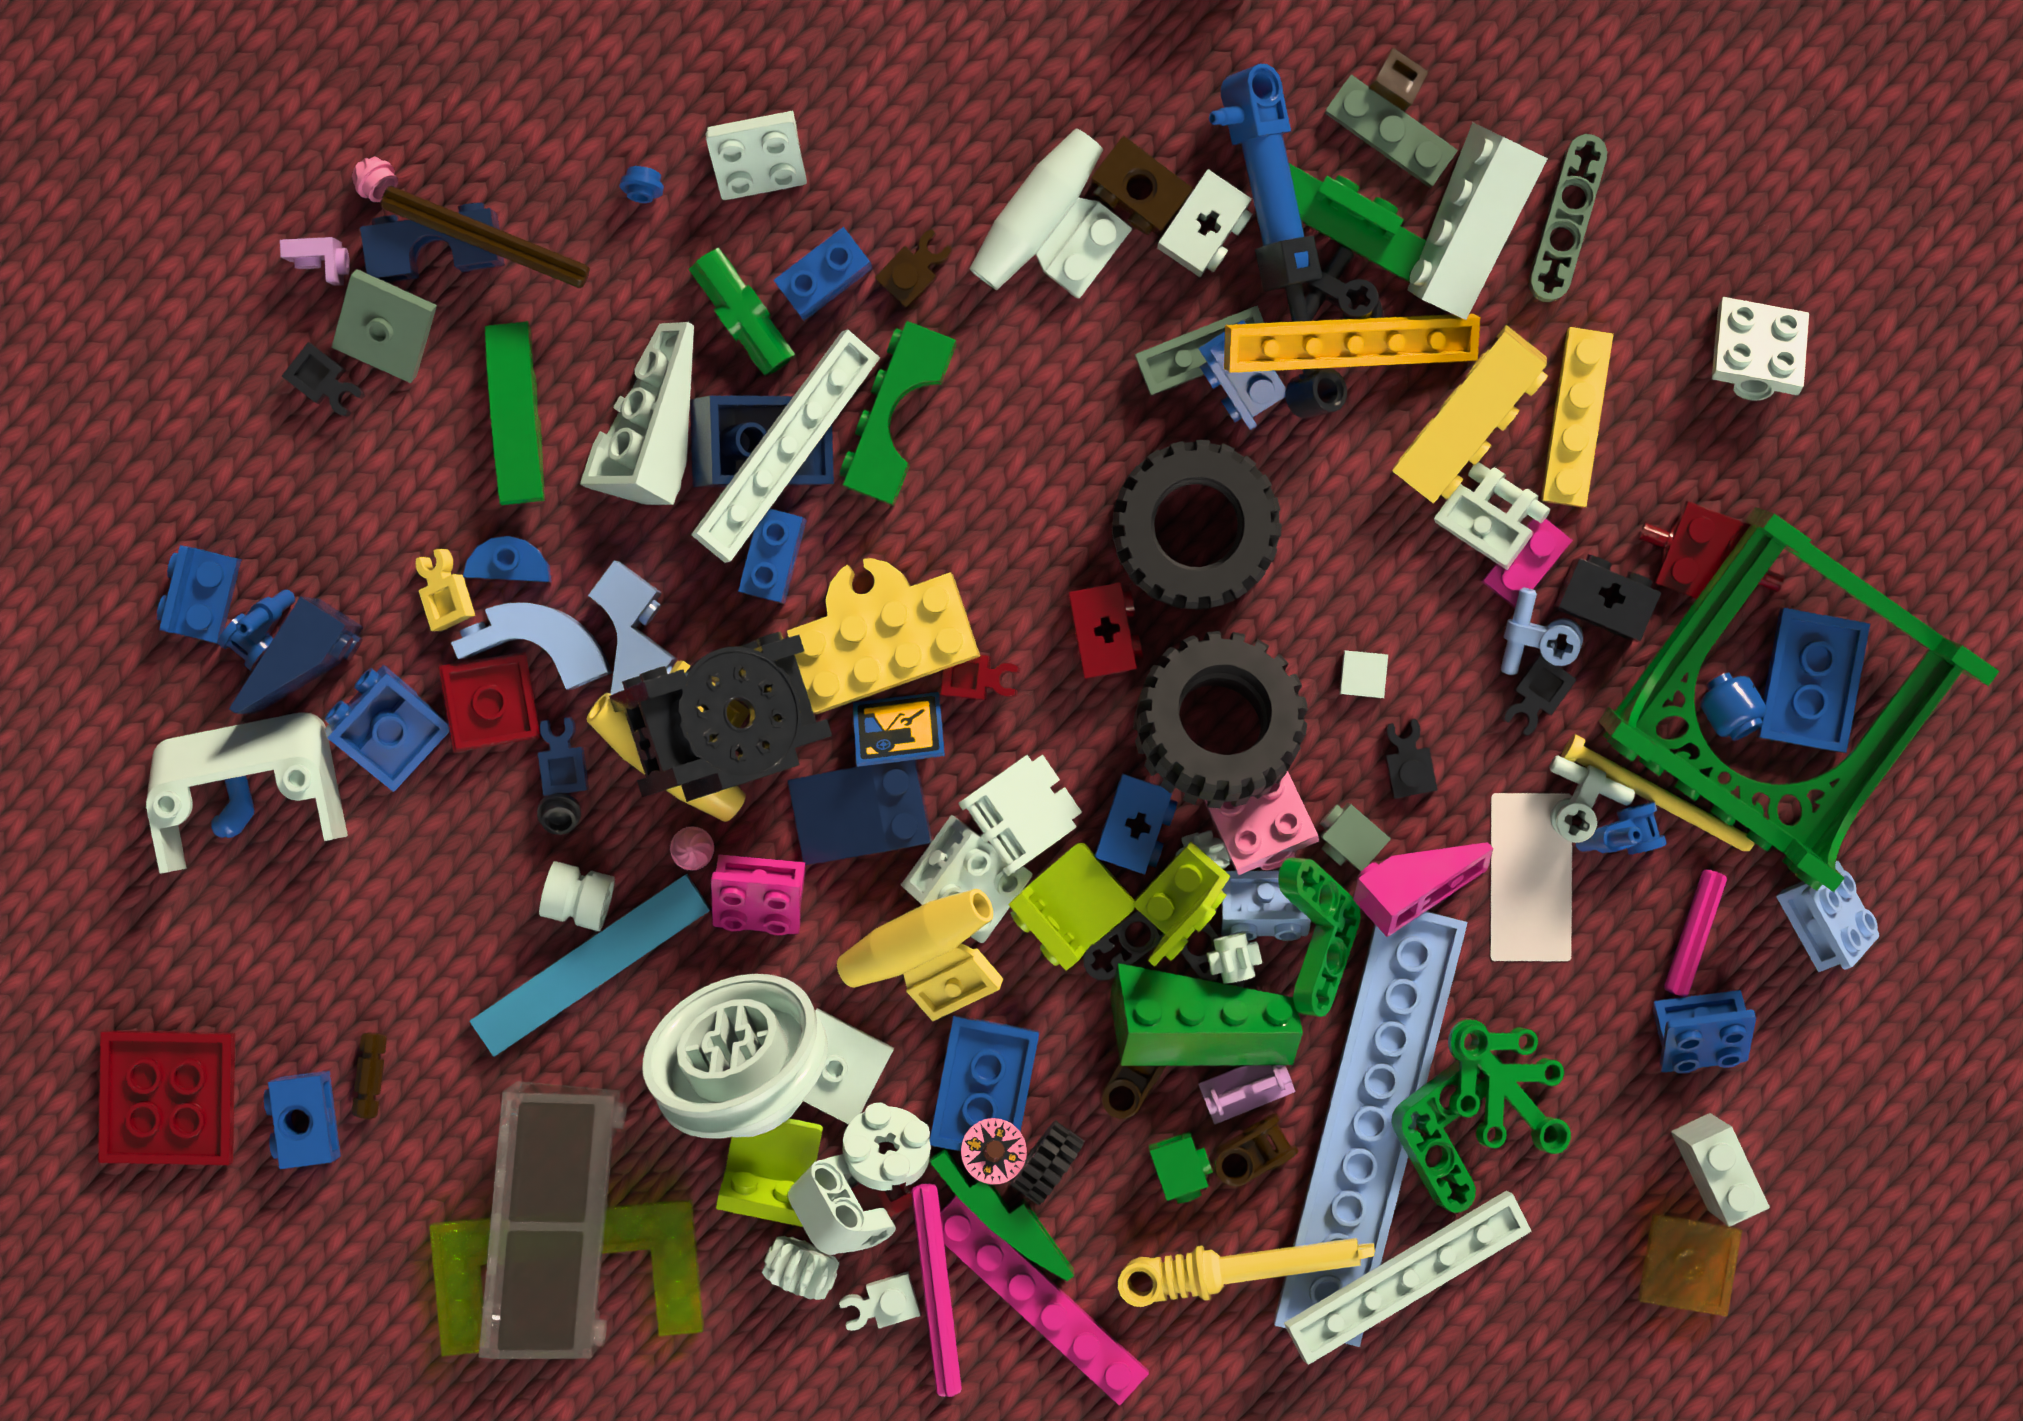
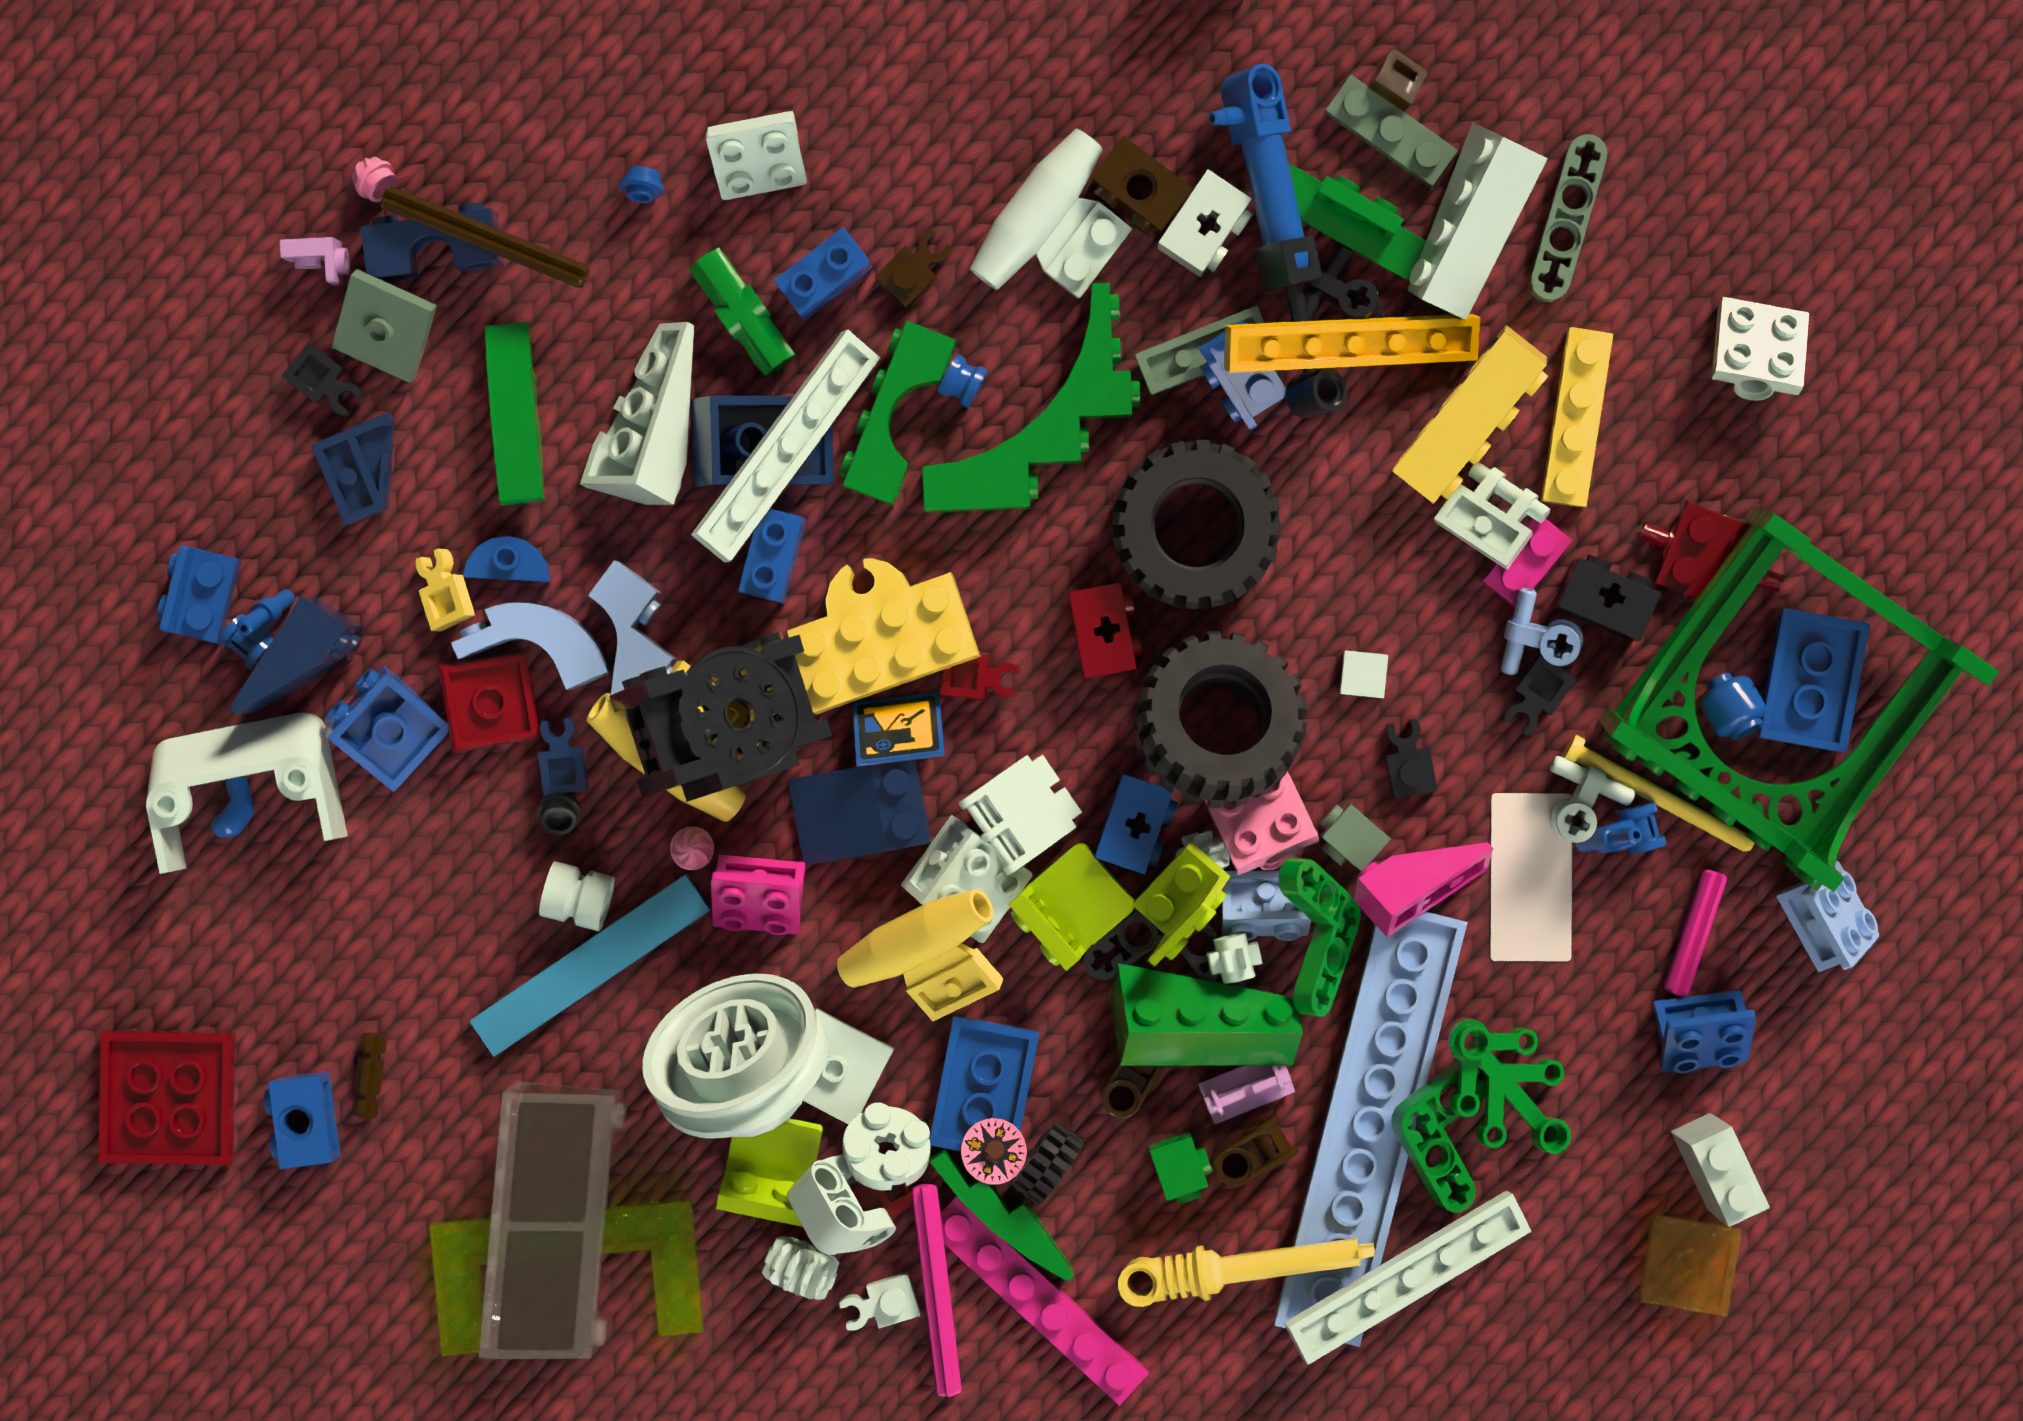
none -> dark blue wing [311,412,395,526]
none -> green arch [923,283,1140,513]
none -> blue wheel [937,354,989,409]

